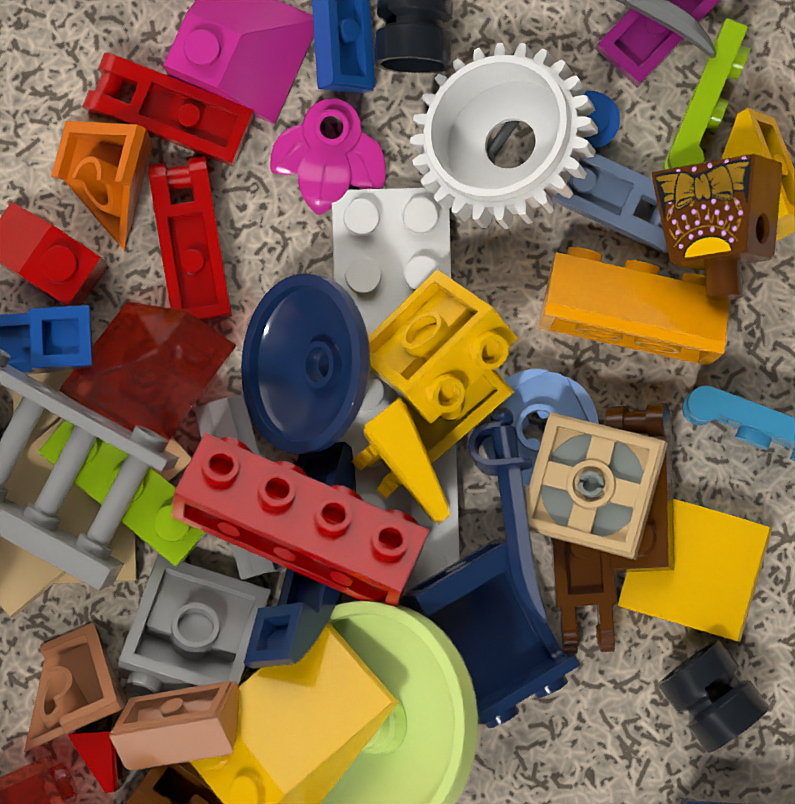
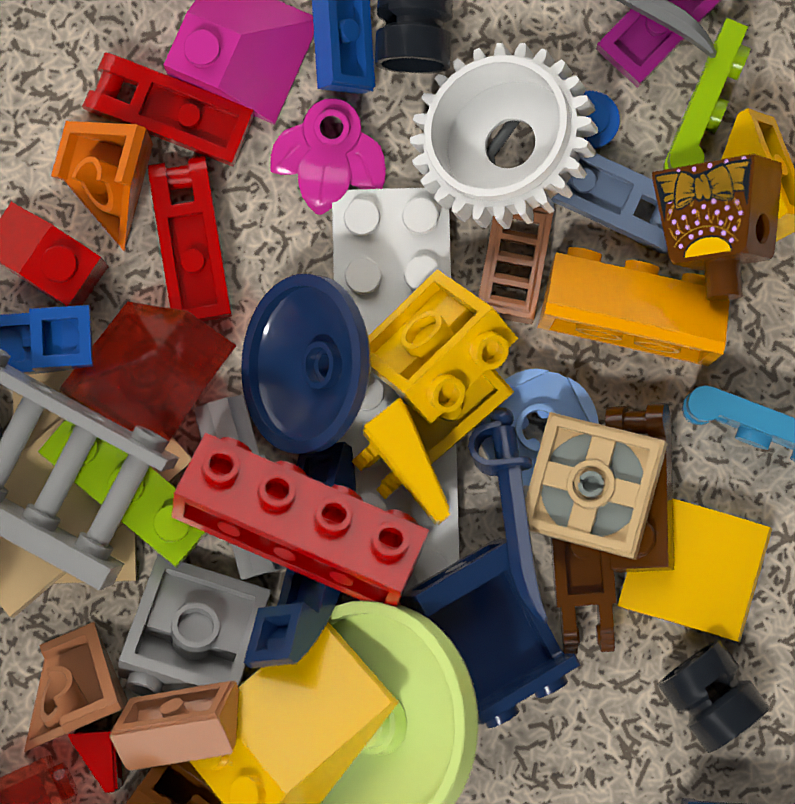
none -> nougat slope [478,207,553,325]

